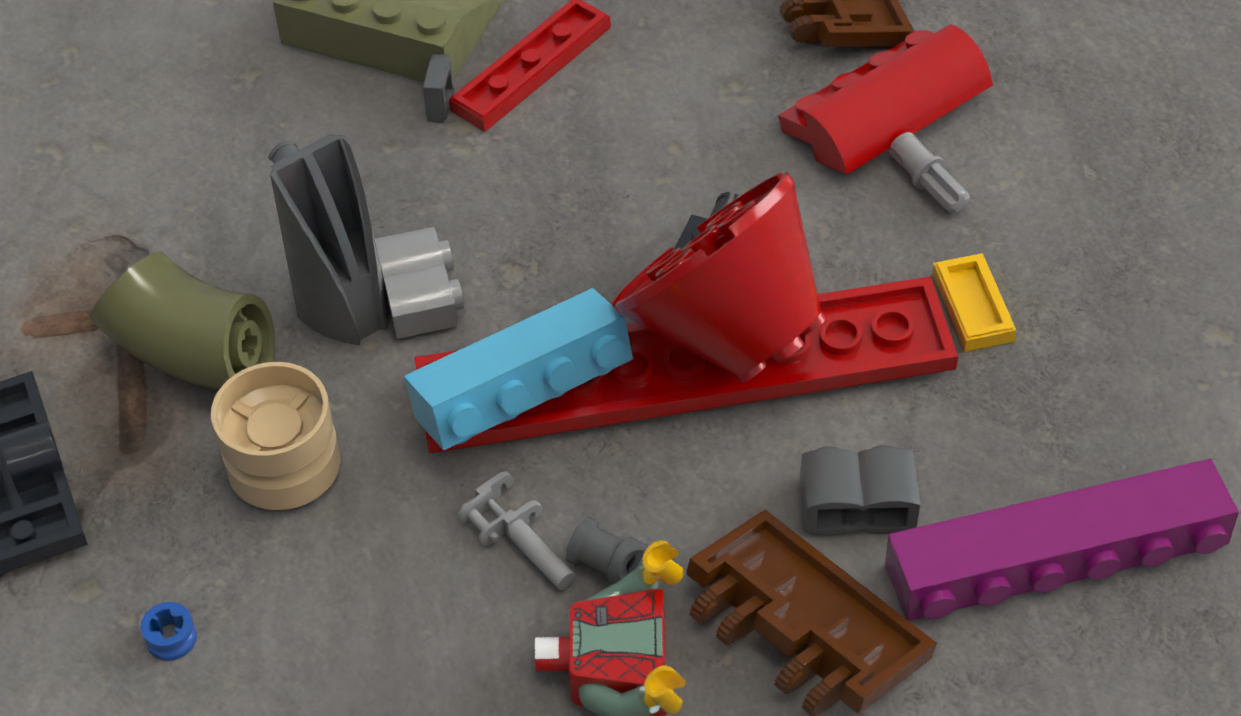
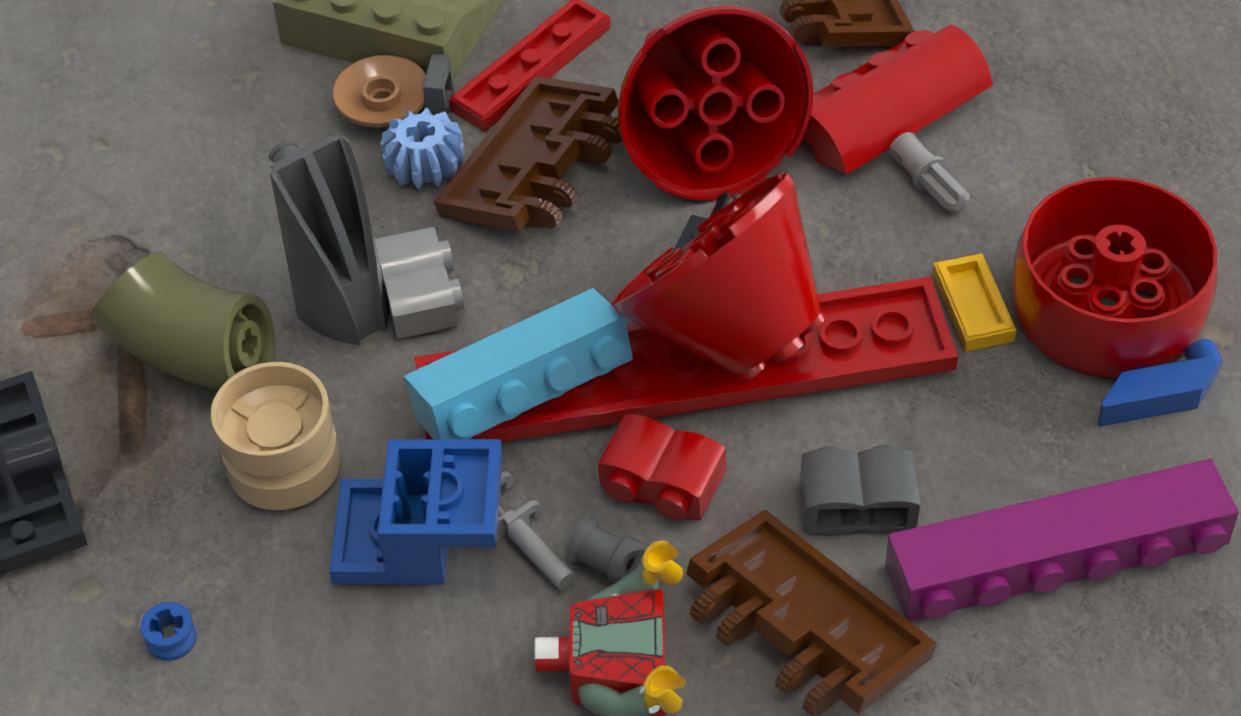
none -> blue bracket [329,439,503,584]
none -> medium nougat dish [333,55,426,127]
none -> light blue gear [381,107,465,191]
none -> reddish brown hinge [433,76,622,232]
none -> red brick [597,414,727,520]
none -> red cone [618,6,813,200]
none -> red wheel [1012,177,1218,378]
none -> blue piece [1097,339,1223,427]

